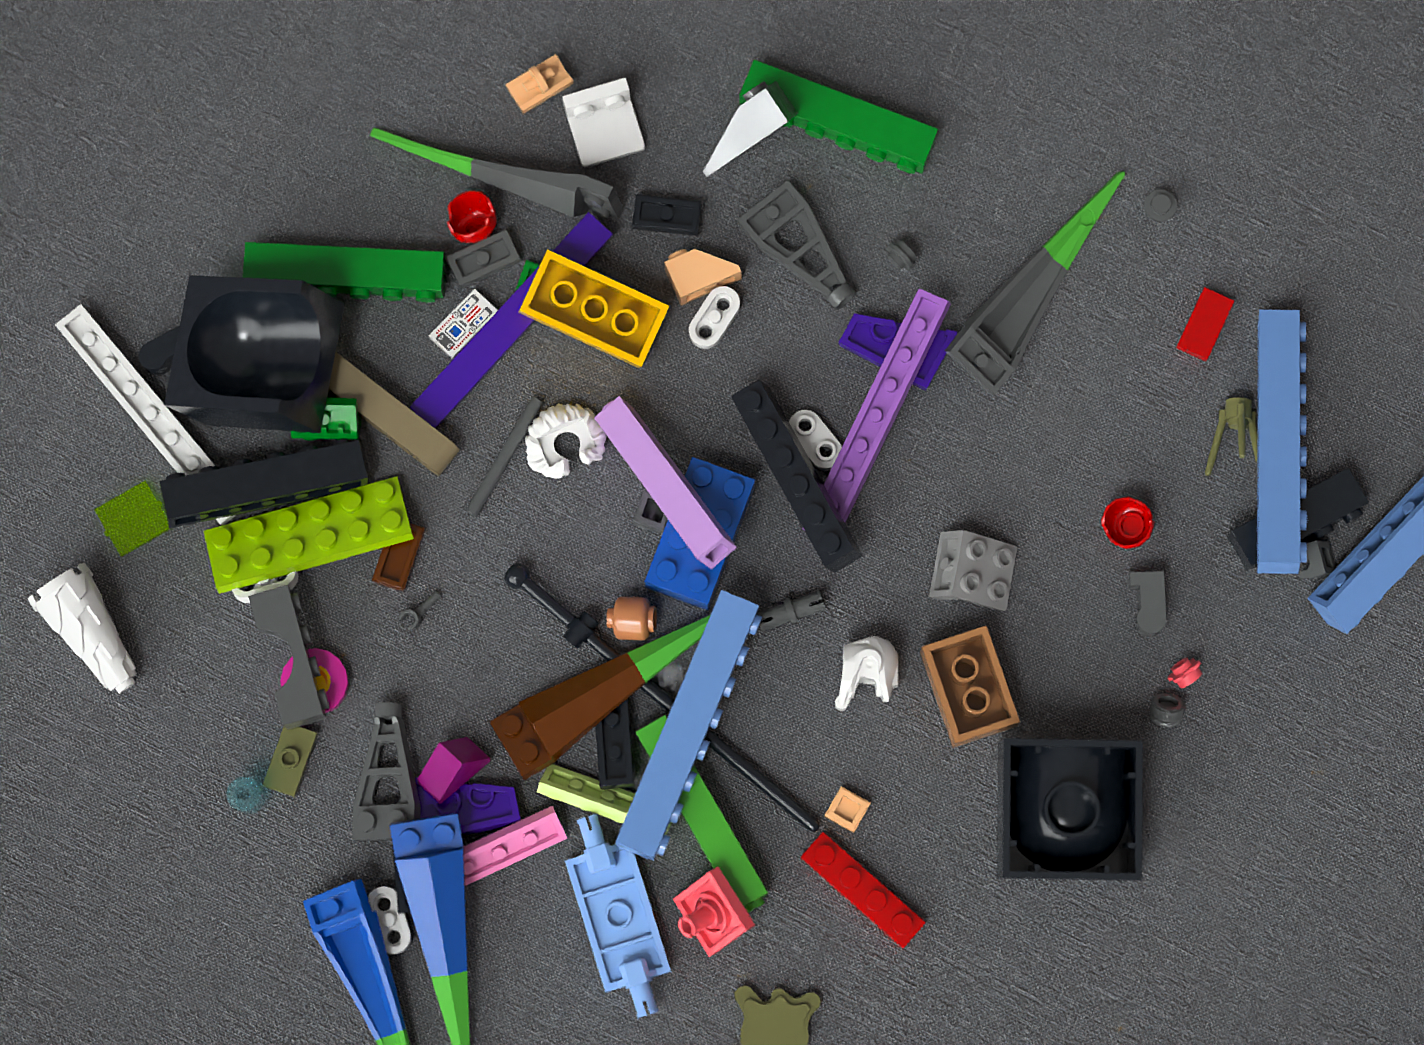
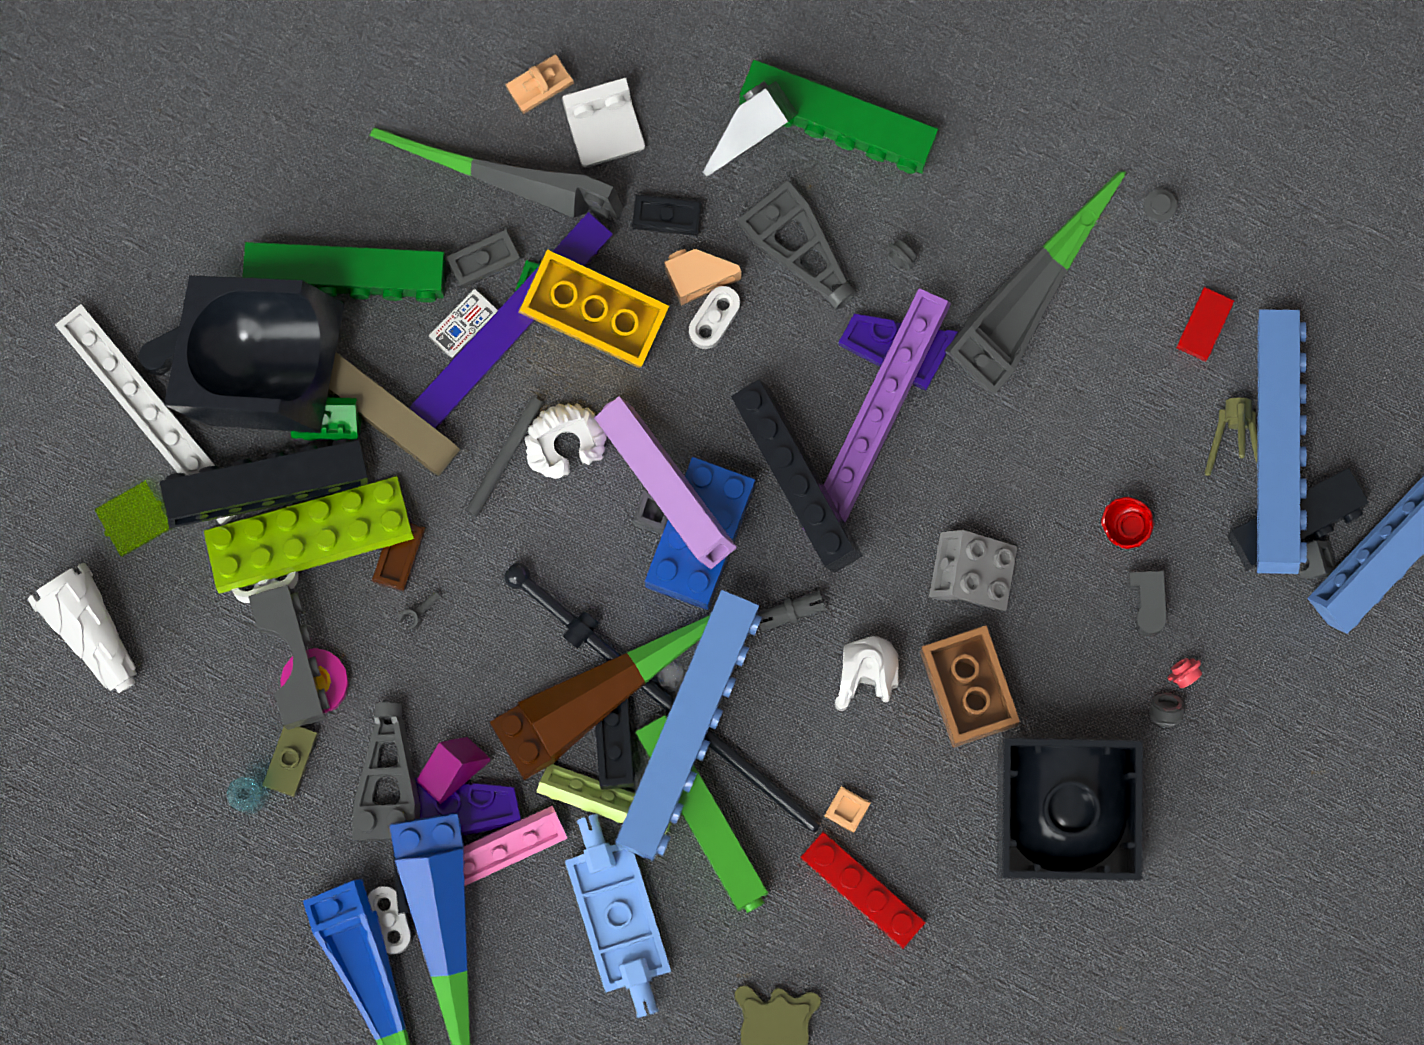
red hair [447,190,497,243] -> none
nougat head [607,597,657,641] -> none
coral plate [673,867,755,957] -> none
white plate [789,410,842,471] -> none

